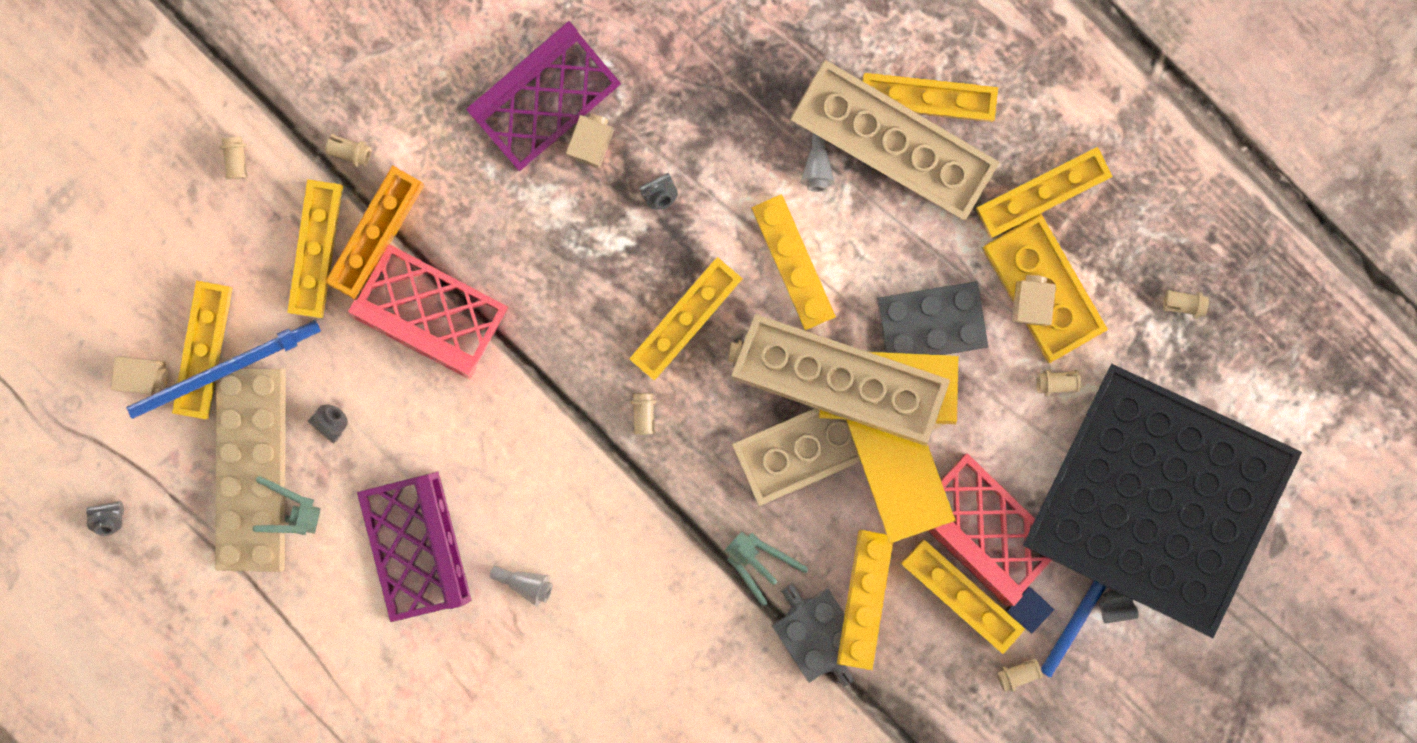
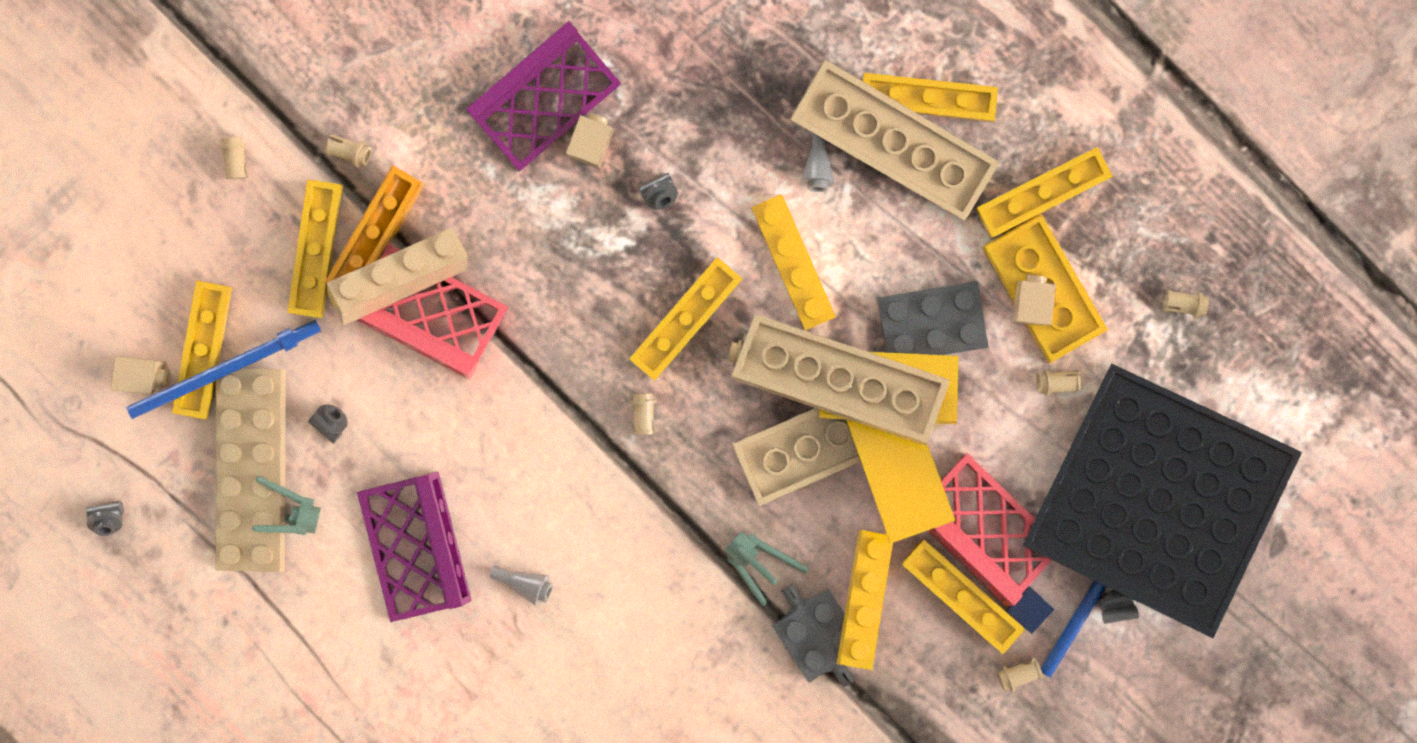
none -> tan brick [327,227,468,326]

